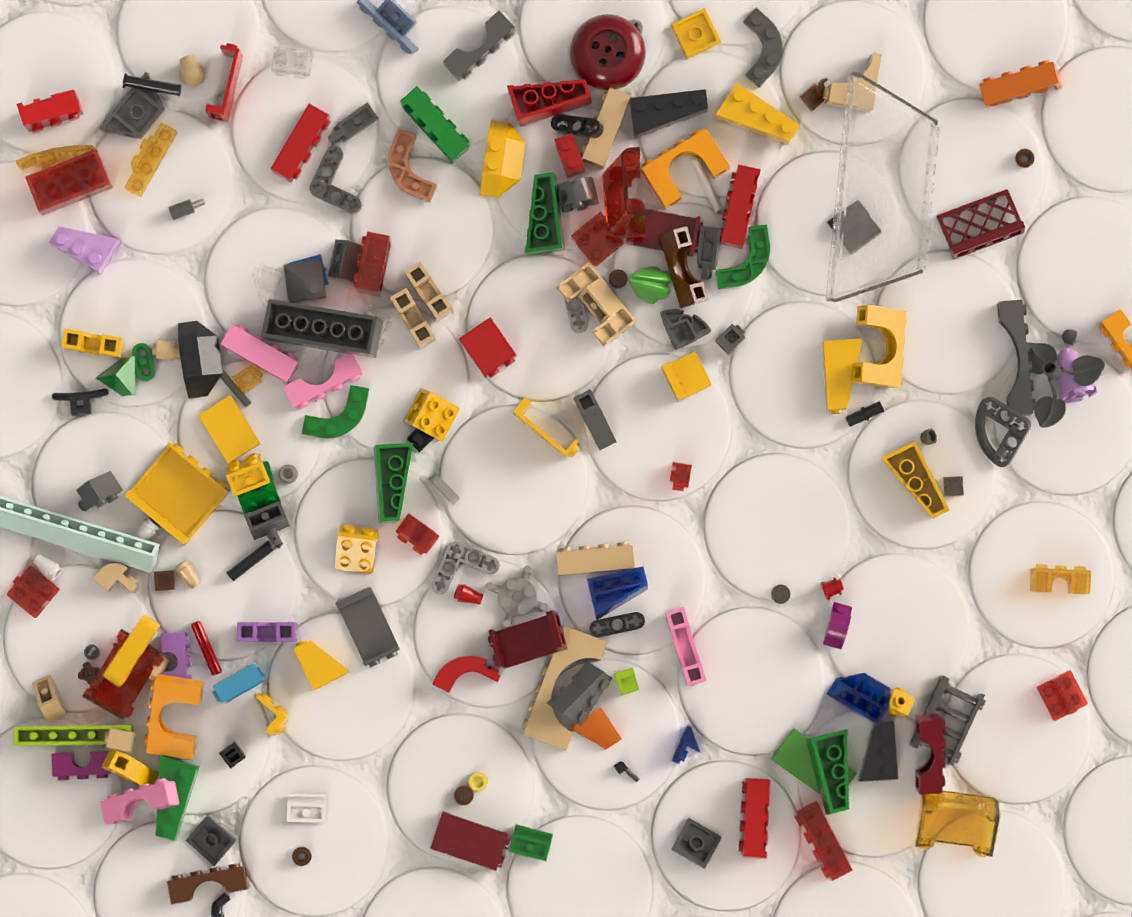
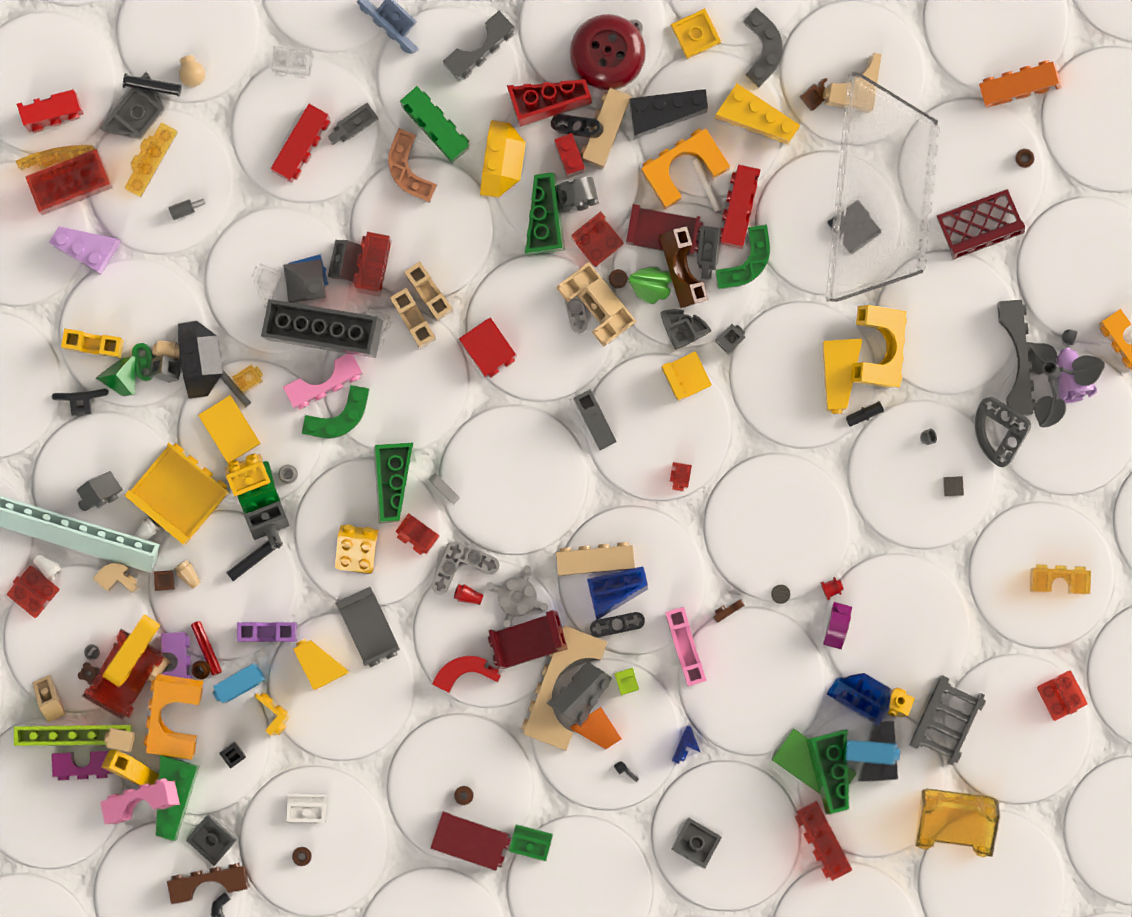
panel [205,43,243,122] -> none
bright pink brick [221,324,300,383] -> none
dark grey beam [310,145,362,214] -> none
yellow bracket [403,388,460,442] -> none
black slope [407,428,435,453] -> none
light yellow tile [468,772,488,792] -> none
yellow panel [513,397,579,459] -> none
clear red windscreen [602,147,645,238] -> none
red wedge [738,778,770,858] -> none
yellow wedge [881,441,950,519] -> none
dark red arch [915,714,946,795] -> none
none -> dark grey brick [149,355,181,383]
none -> reddish brown plate [191,660,211,679]
none -> reddish brown plate [713,599,745,623]
none -> dark azure window [846,740,900,764]

